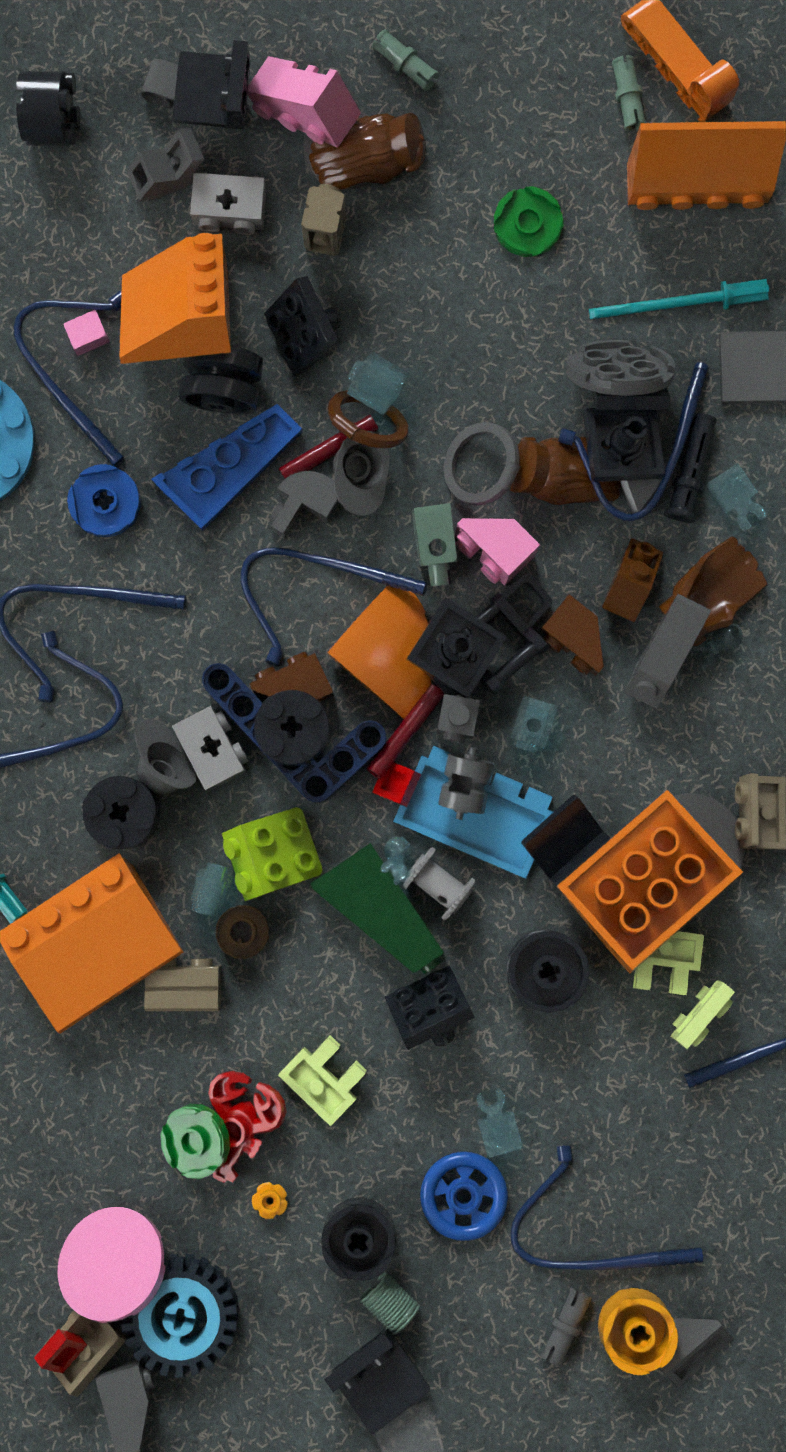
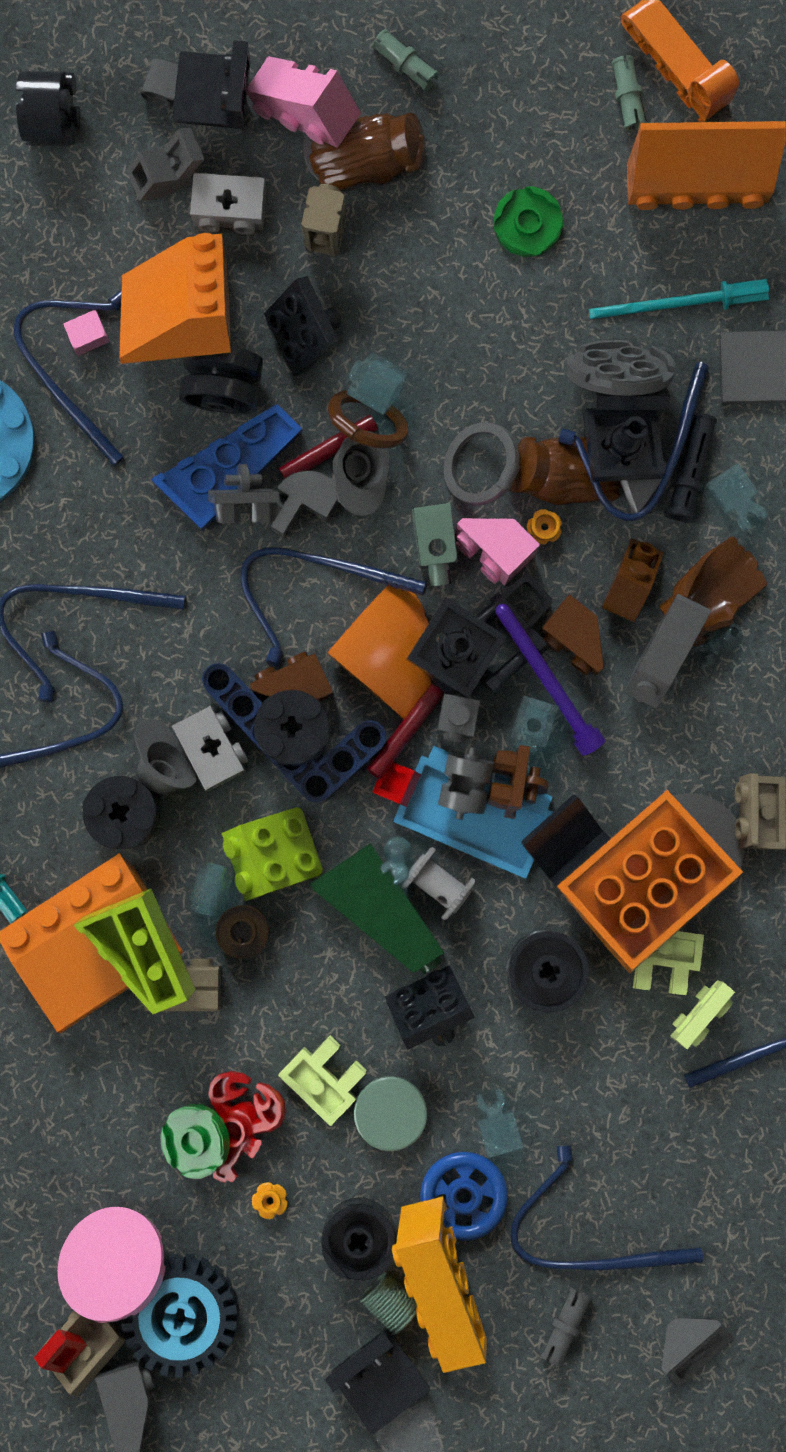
blue plate [67,464,141,537] -> none
light orange brick [598,1288,678,1375] -> none
none -> lime wedge [73,888,195,1014]
none -> dark grey hips [208,464,279,523]
none -> sand green tile [354,1076,427,1151]
none -> light orange wedge [392,1196,487,1373]
none -> reddish brown hips [487,745,549,819]
none -> dark purple piece [496,604,606,756]
none -> light orange plate [527,509,562,544]

